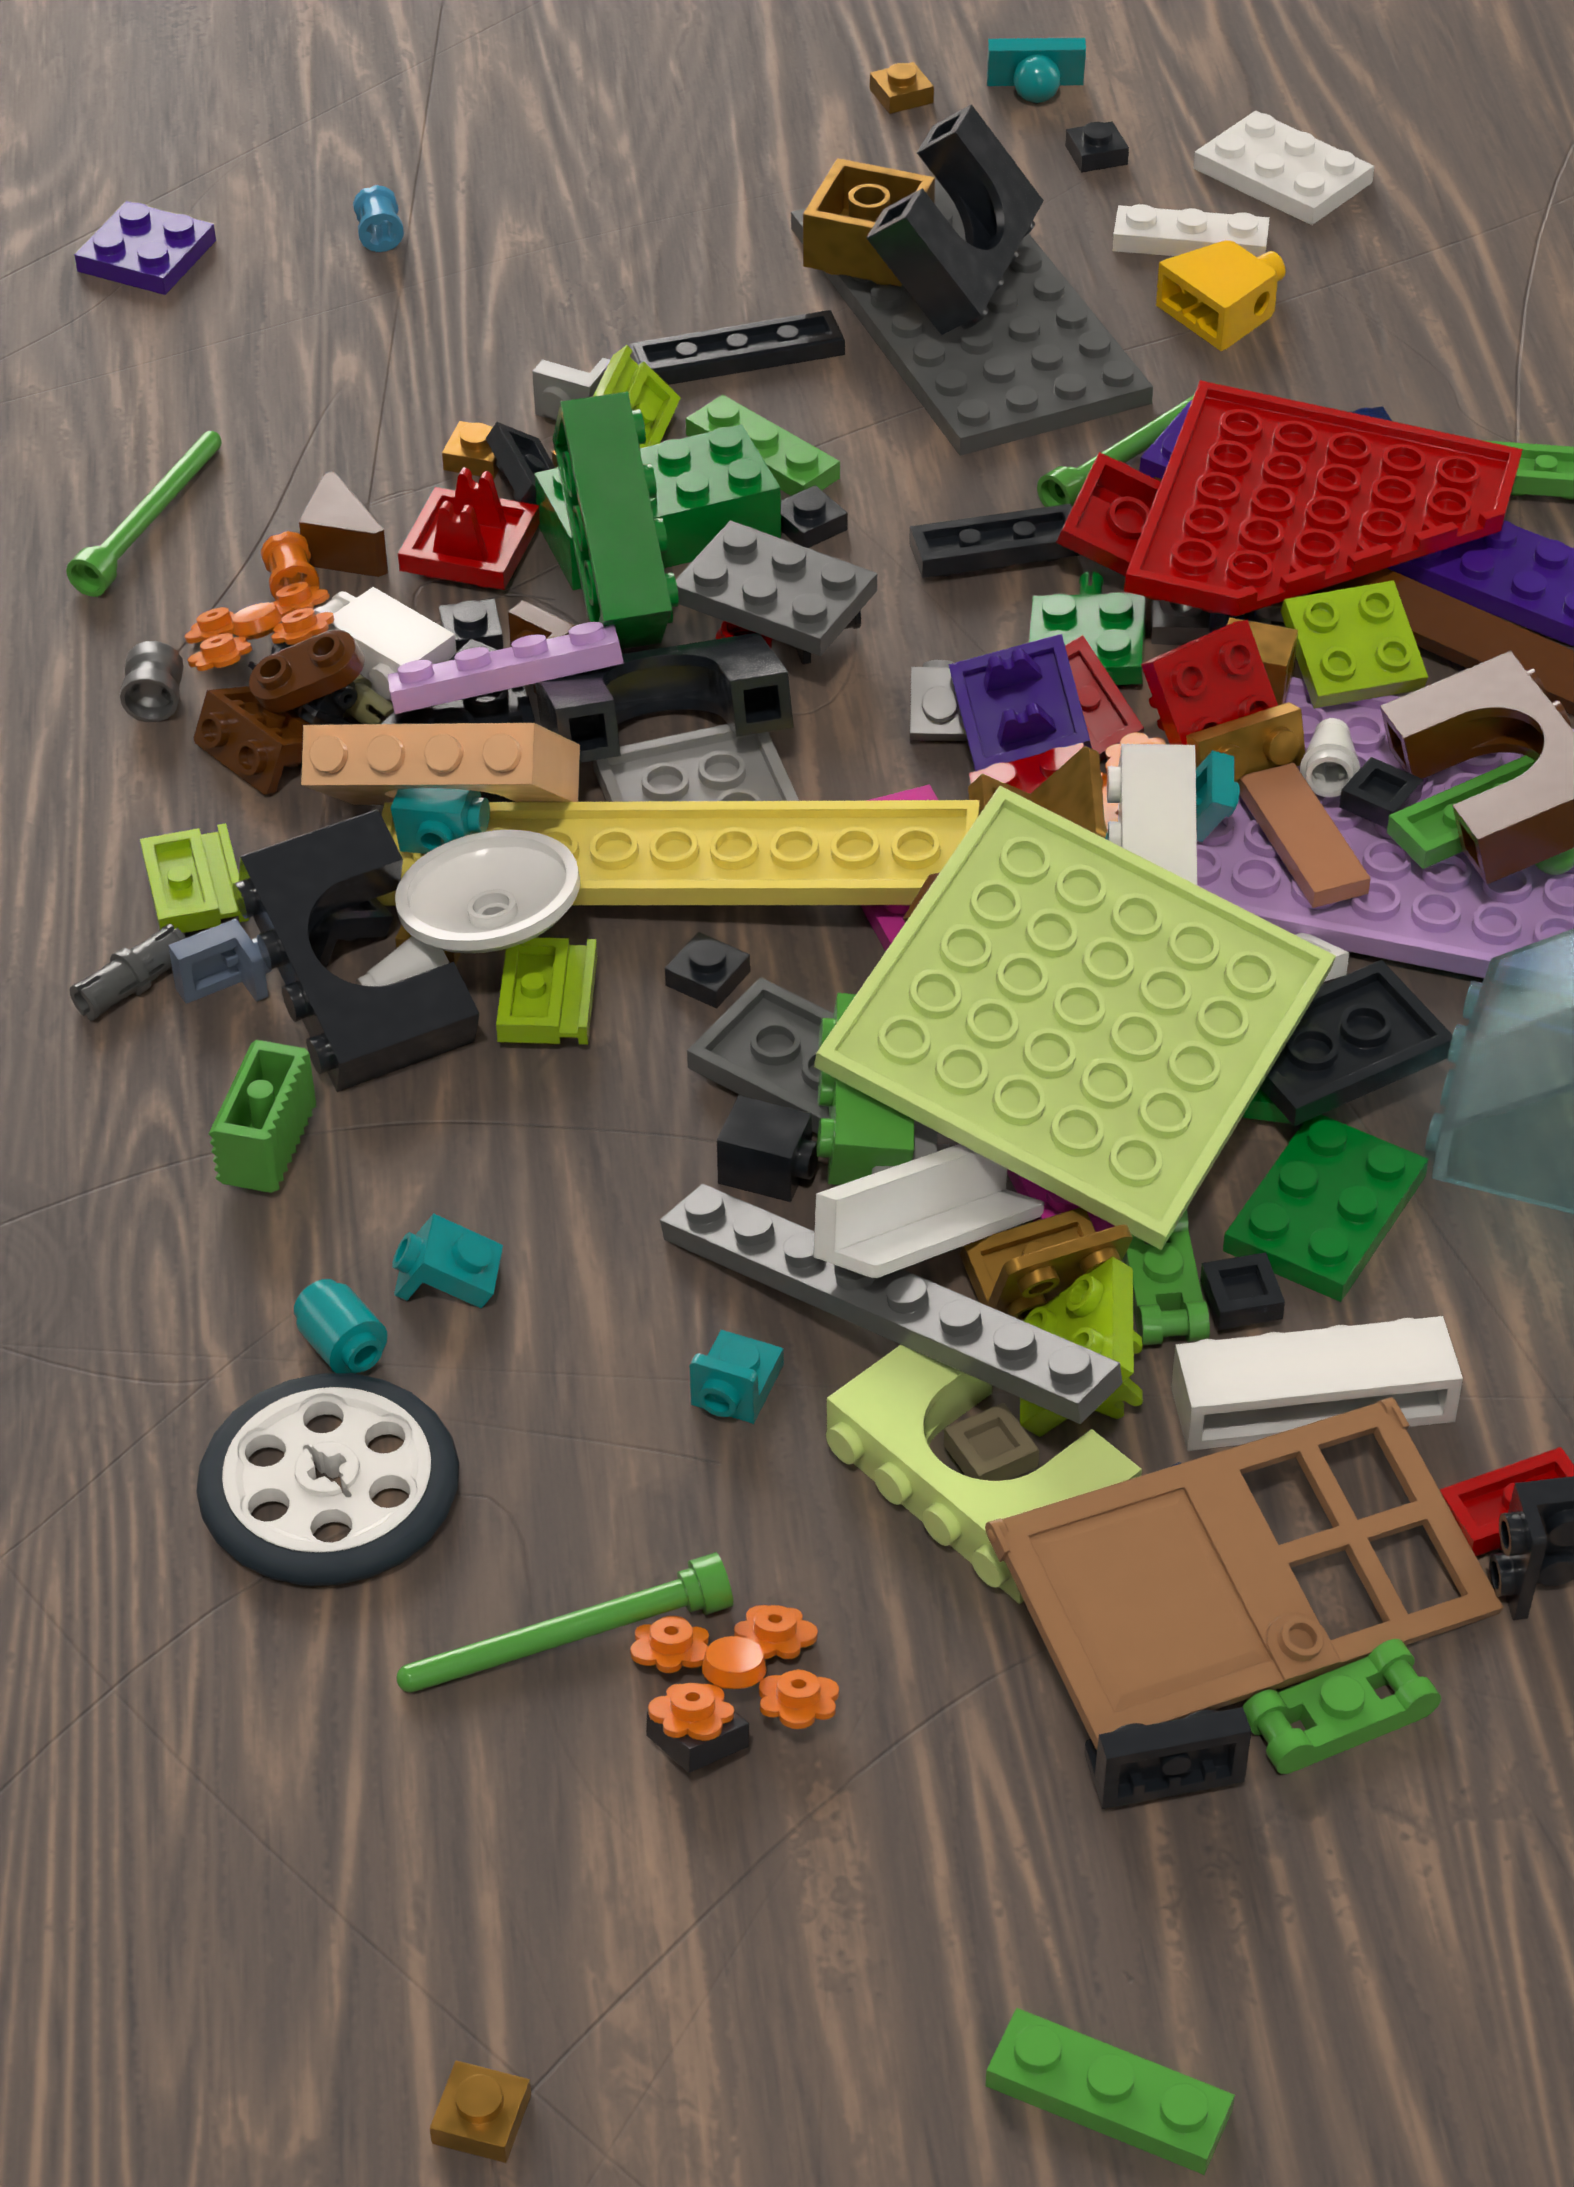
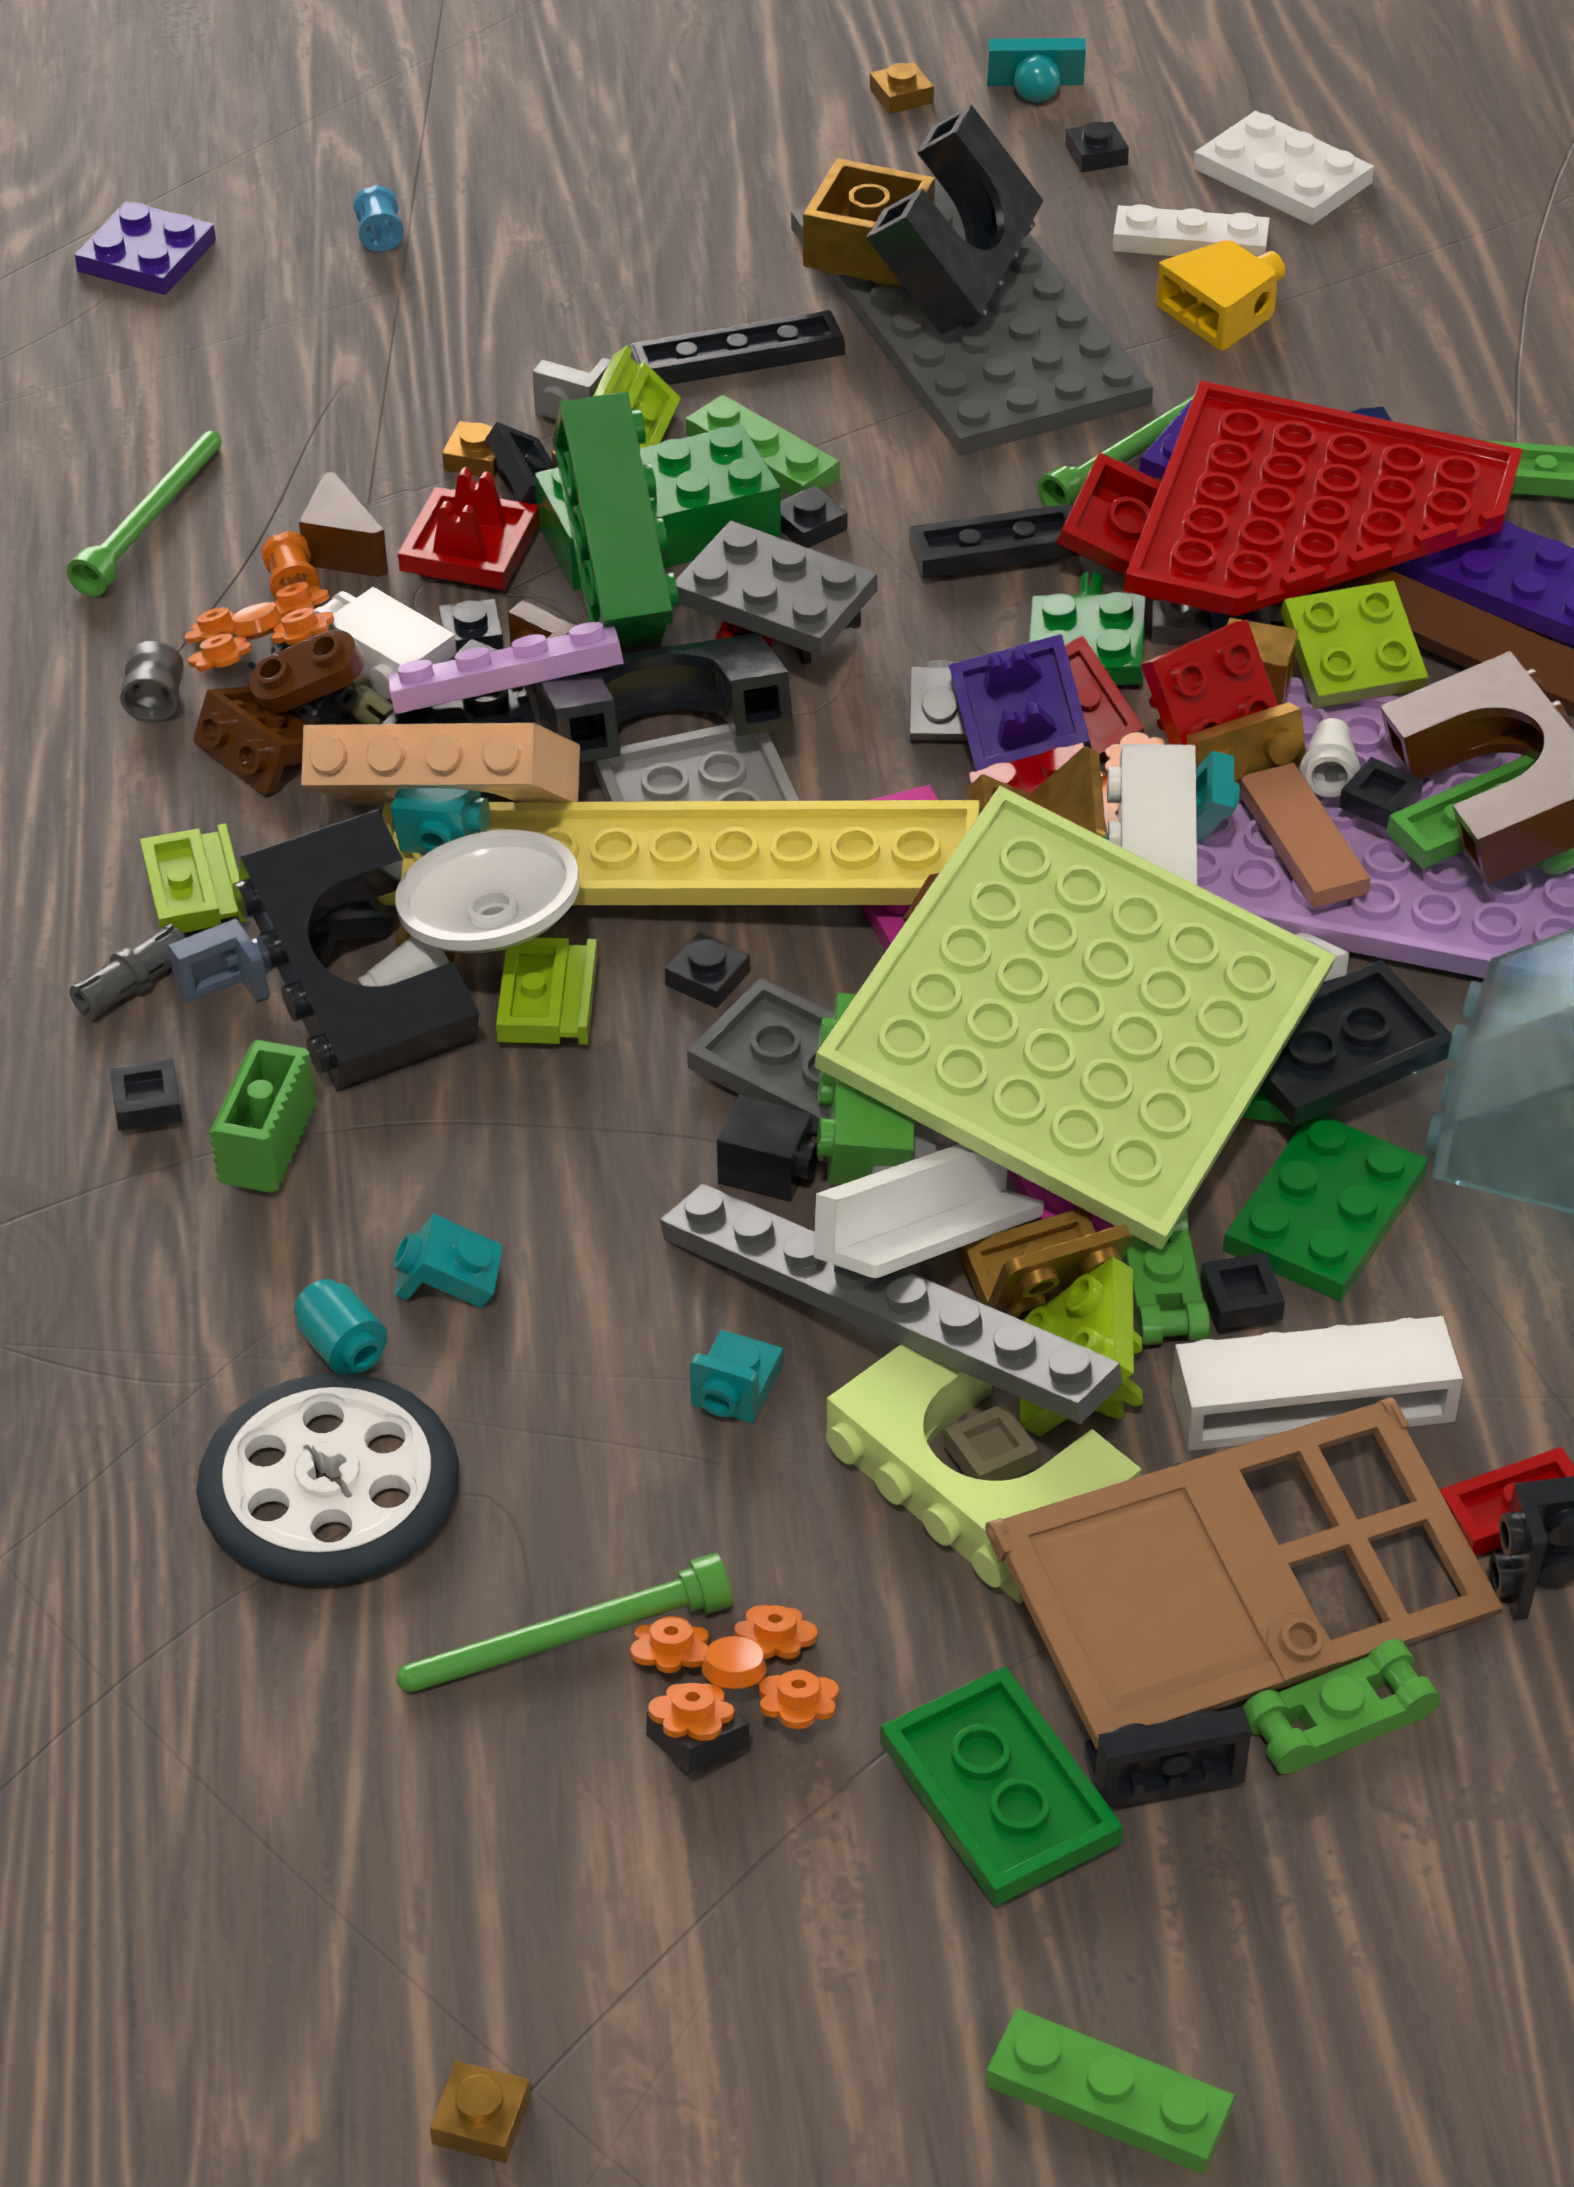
none -> black plate [110,1059,182,1131]
none -> green plate [880,1665,1124,1907]

